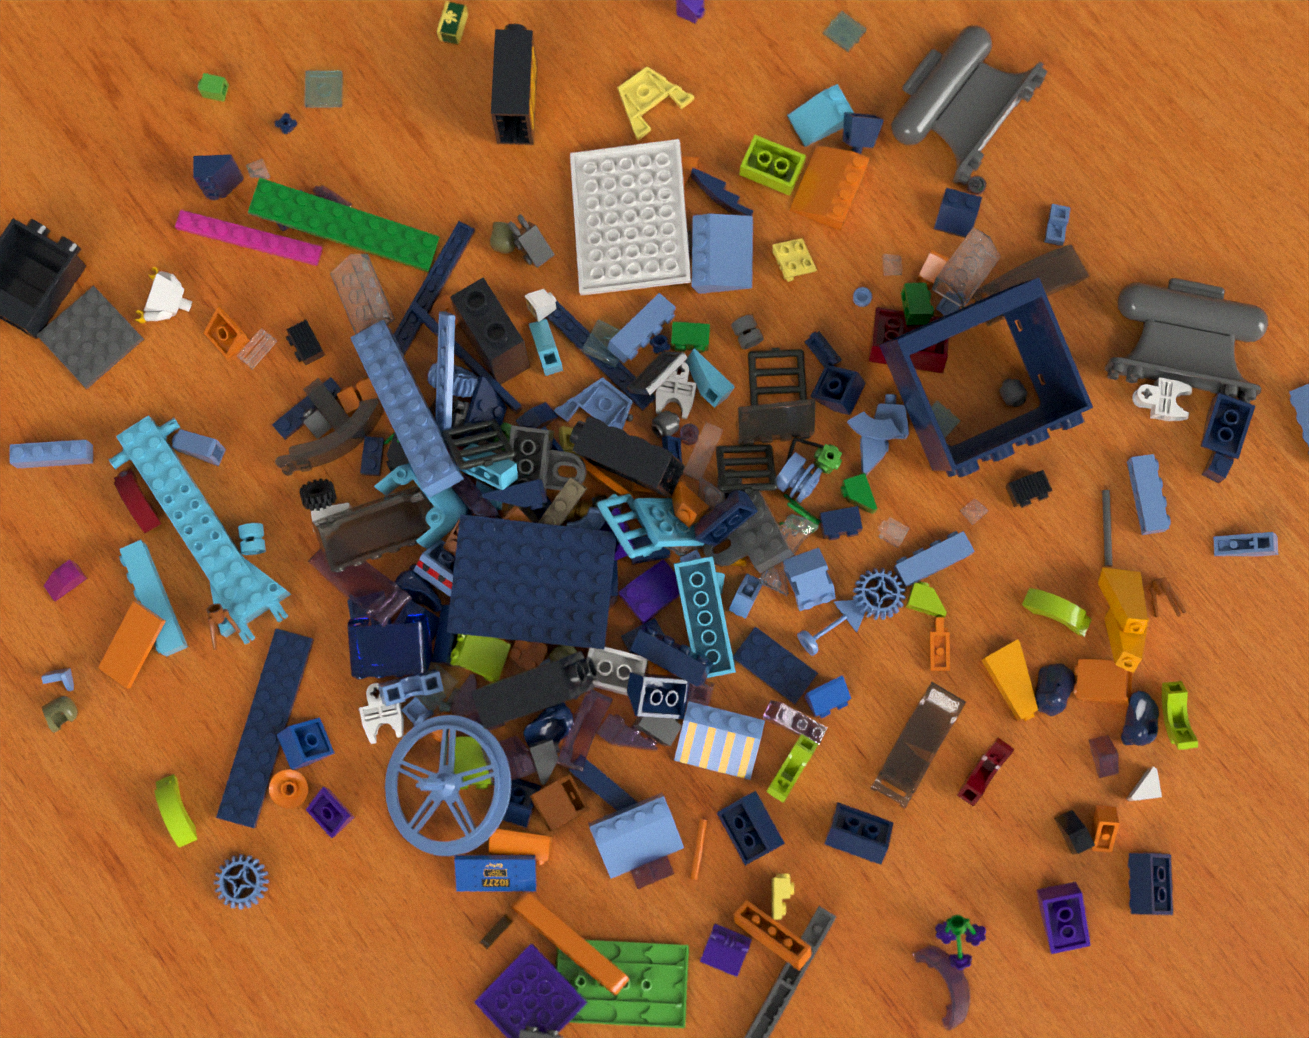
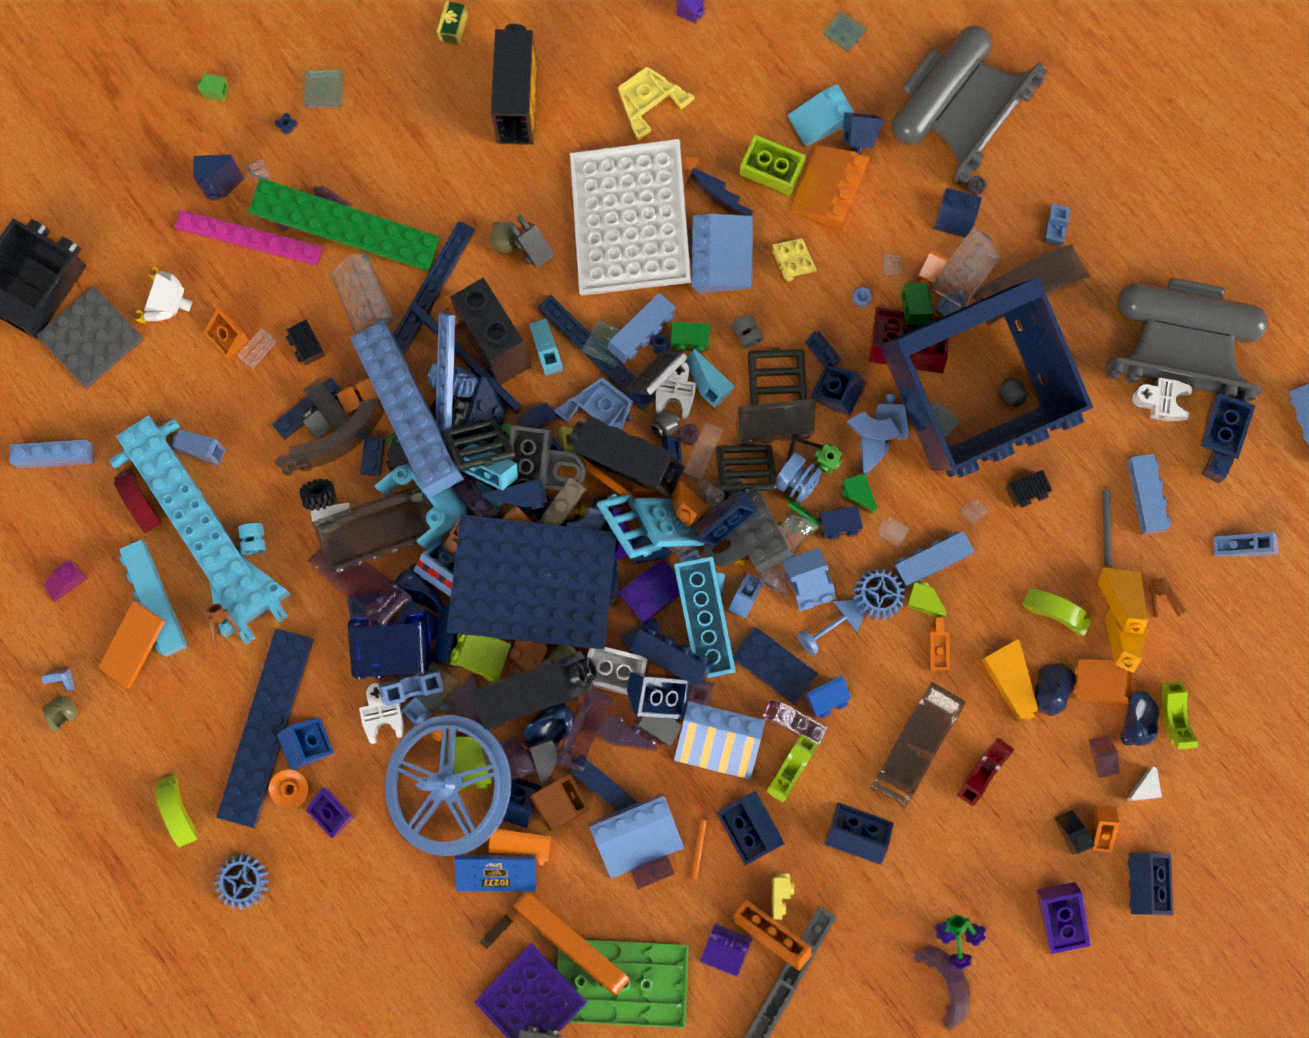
white slope [525,289,556,322] -> none

